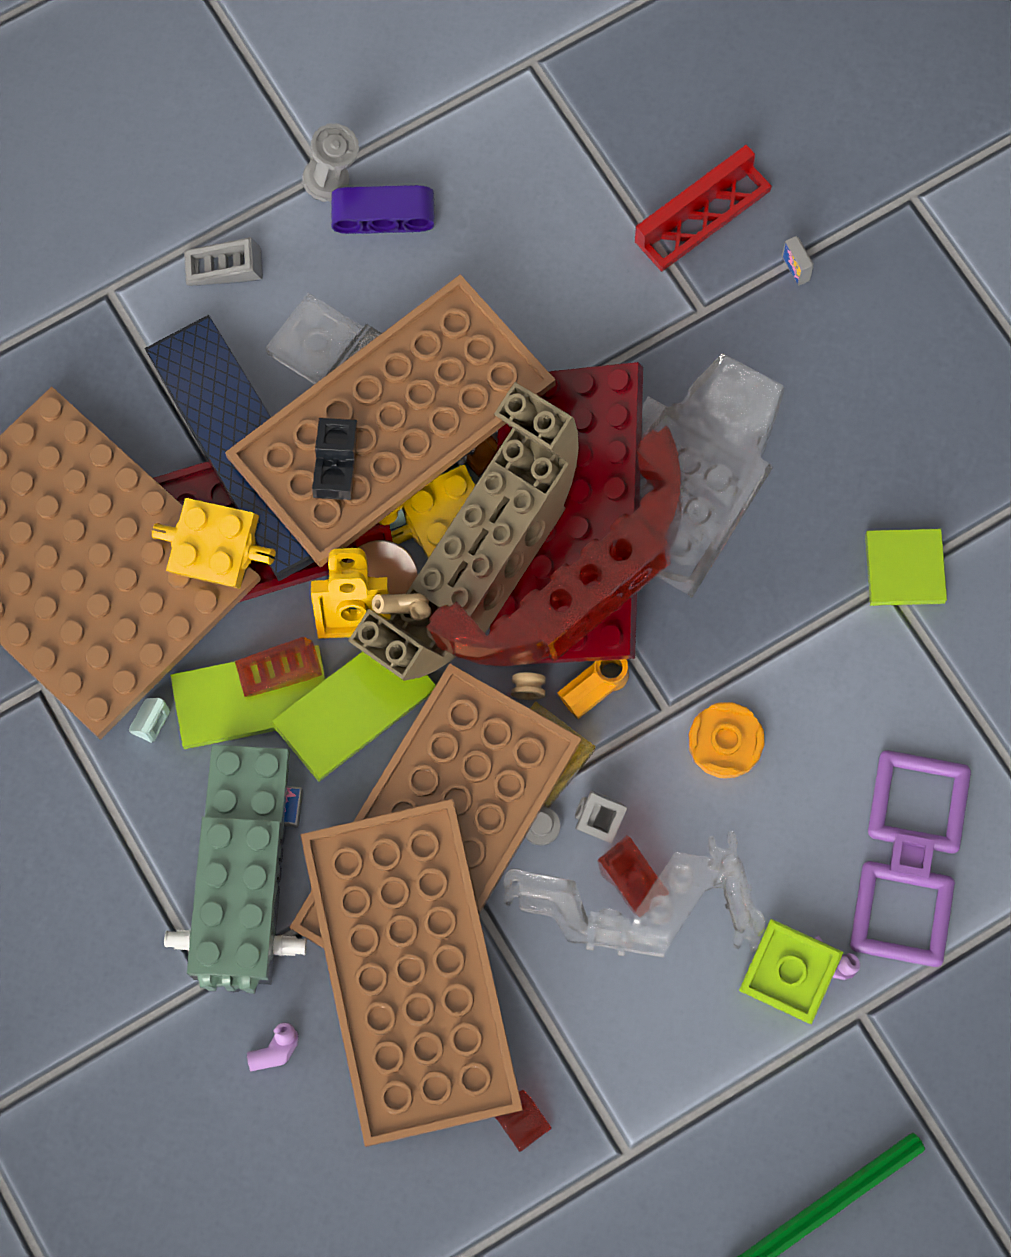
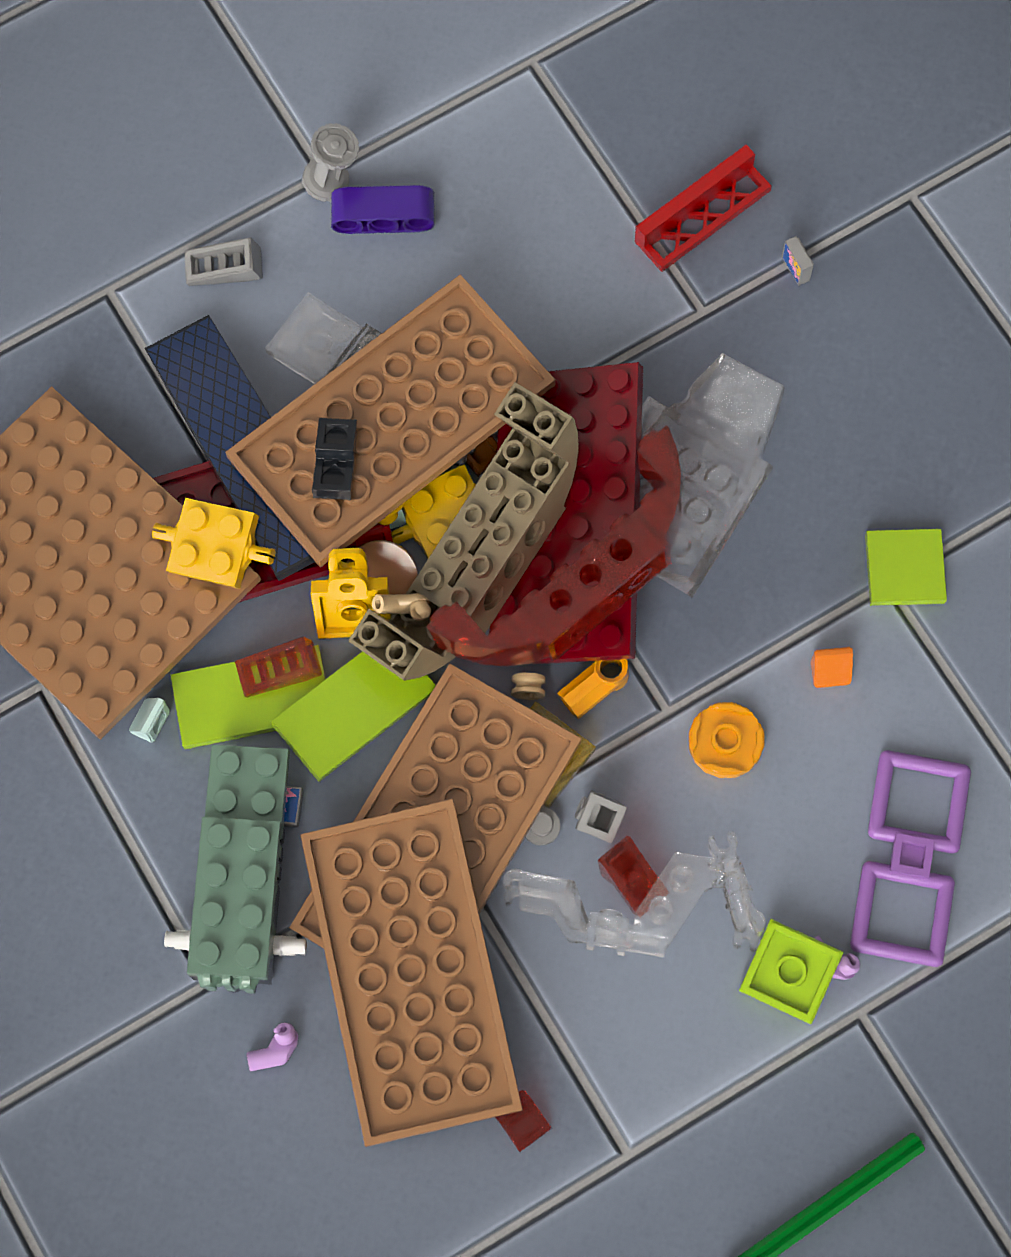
none -> orange slope [810,647,853,688]

